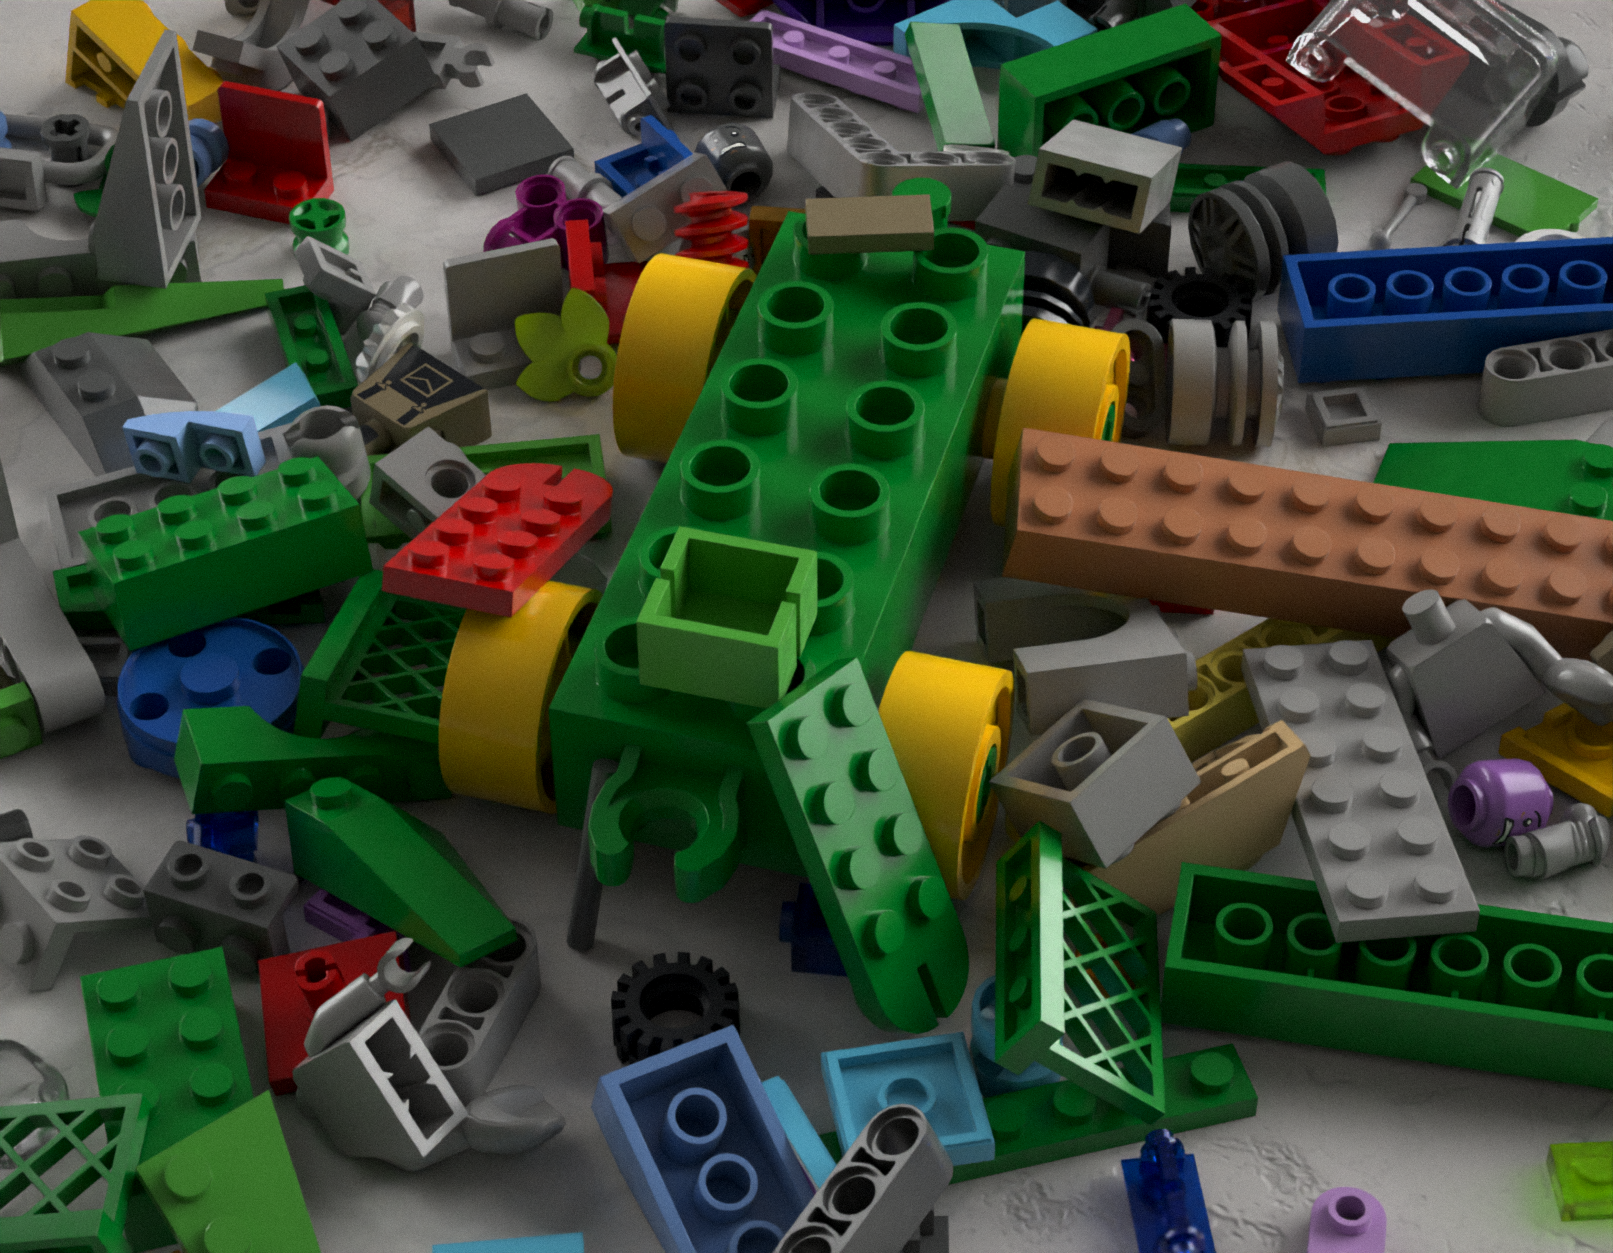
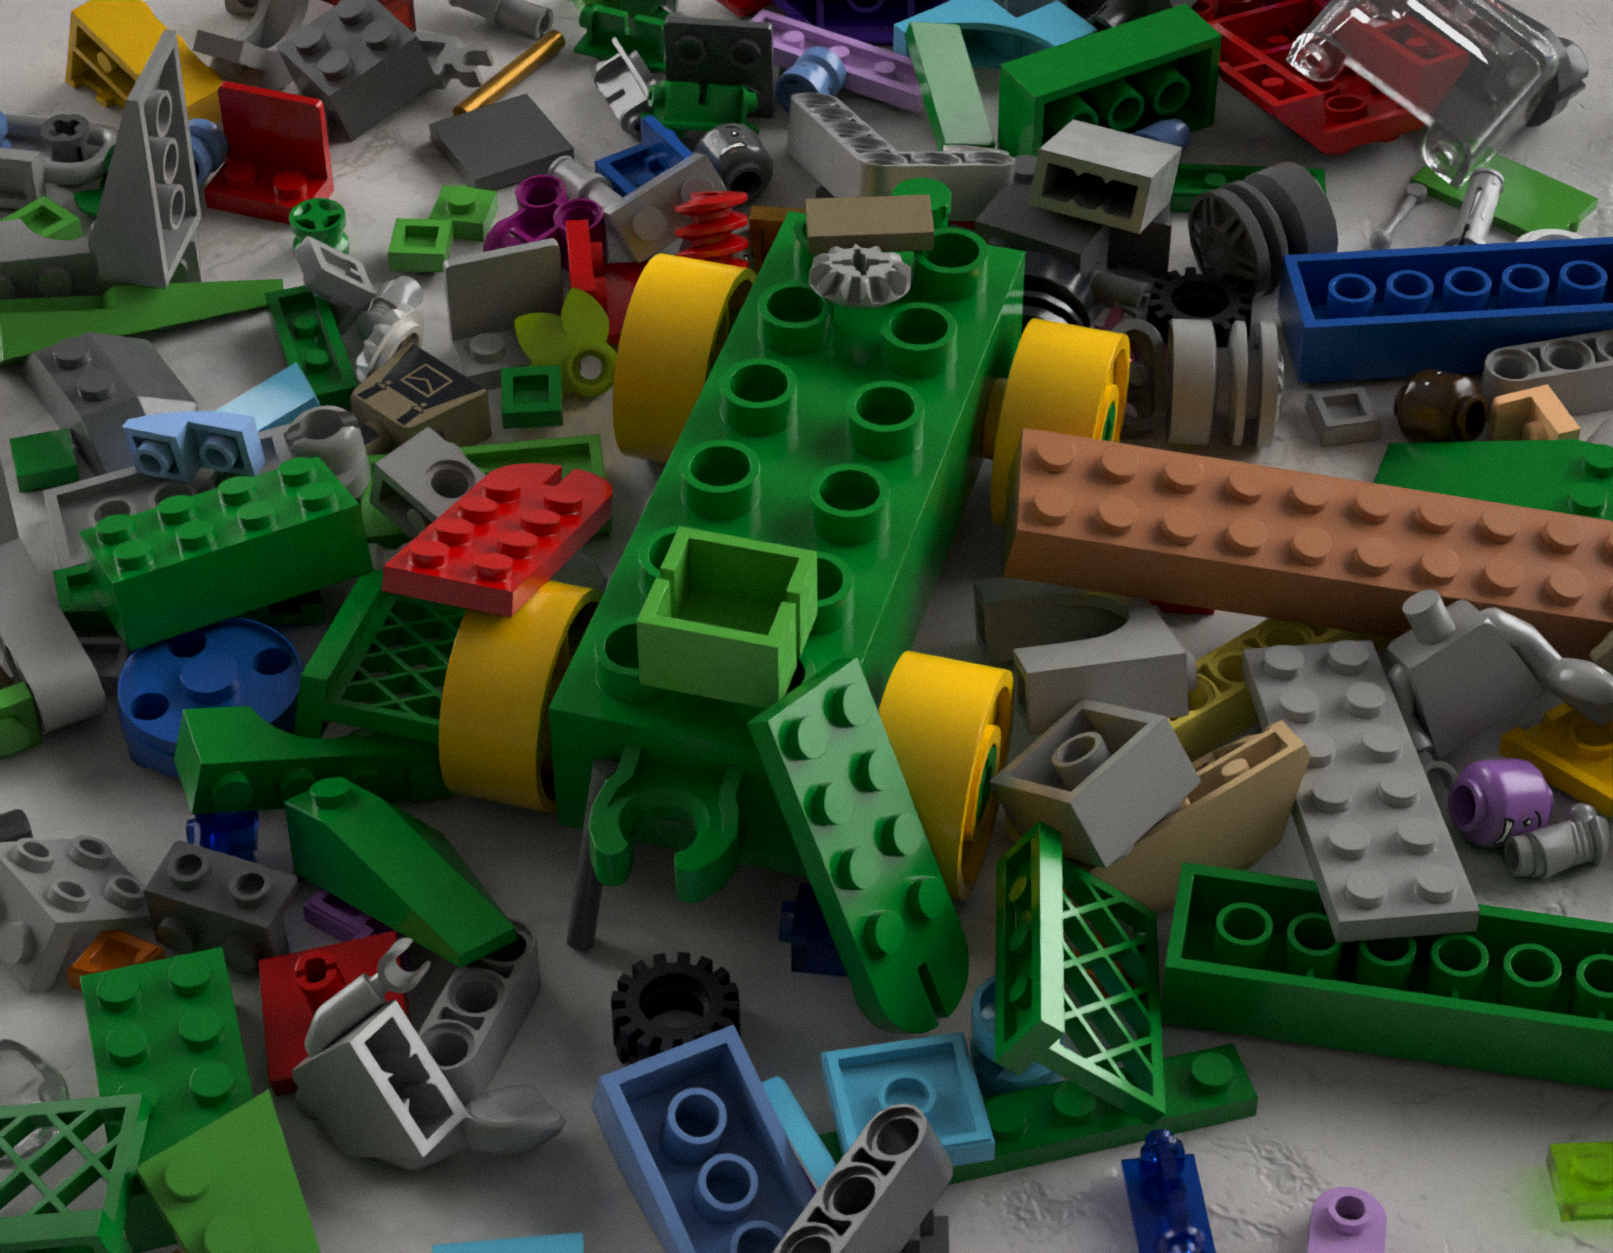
none -> bright green plate [0,196,82,240]
none -> green tile [9,428,80,493]
none -> orange tile [66,930,166,991]
none -> bright green plate [388,218,454,274]
none -> bright green plate [429,185,498,242]
none -> pearl gold bar [453,30,566,116]
none -> green plate [501,365,563,429]
none -> green hinge [640,80,759,139]
none -> medium blue wheel [775,46,847,114]
none -> light grey gear [809,243,911,309]
none -> dark brown head [1394,369,1488,443]
none -> light nougat bracket [1487,384,1581,441]

